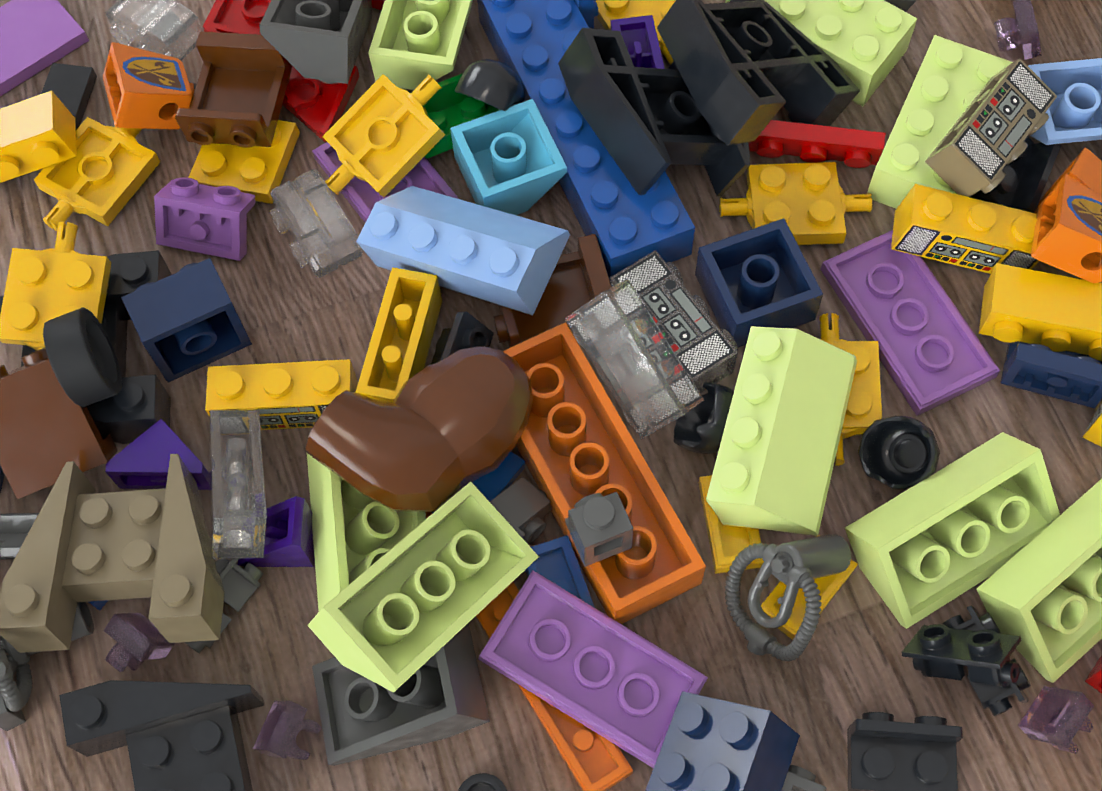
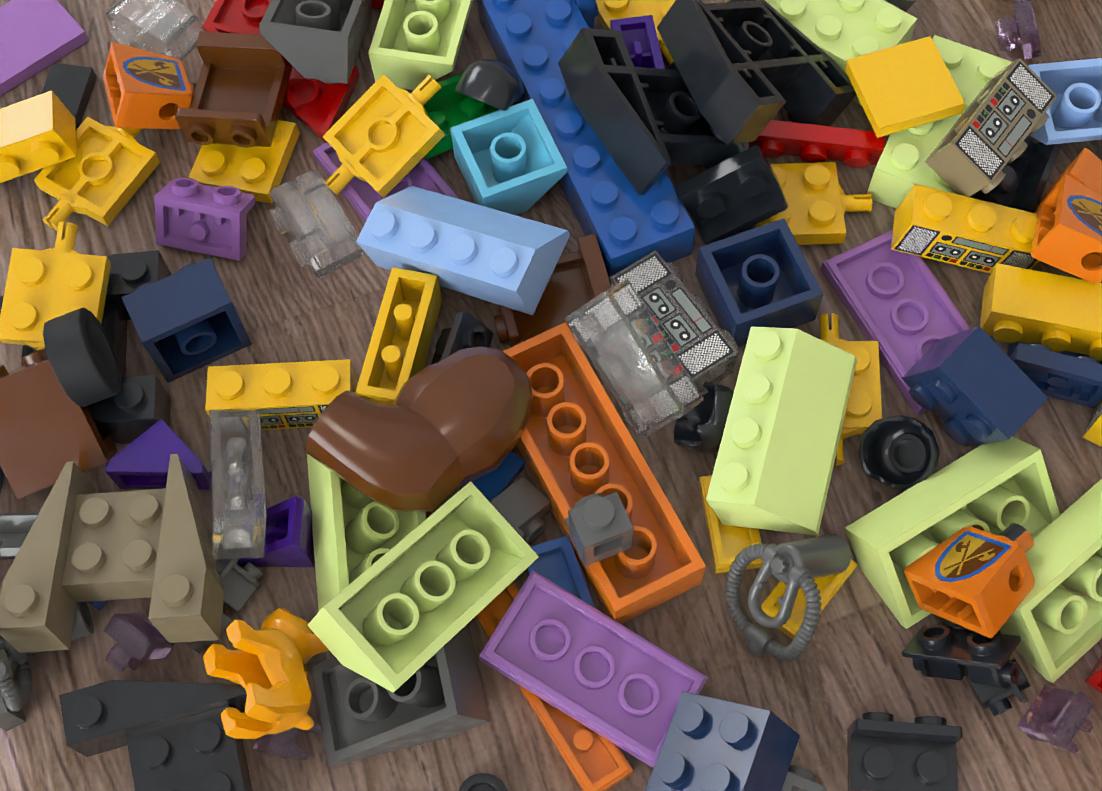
none -> light orange animal [203,608,329,739]
none -> black bracket [675,144,788,245]
none -> yellow tile [845,36,965,138]
none -> dark blue brick [901,326,1048,446]
none -> orange torso [903,523,1035,638]

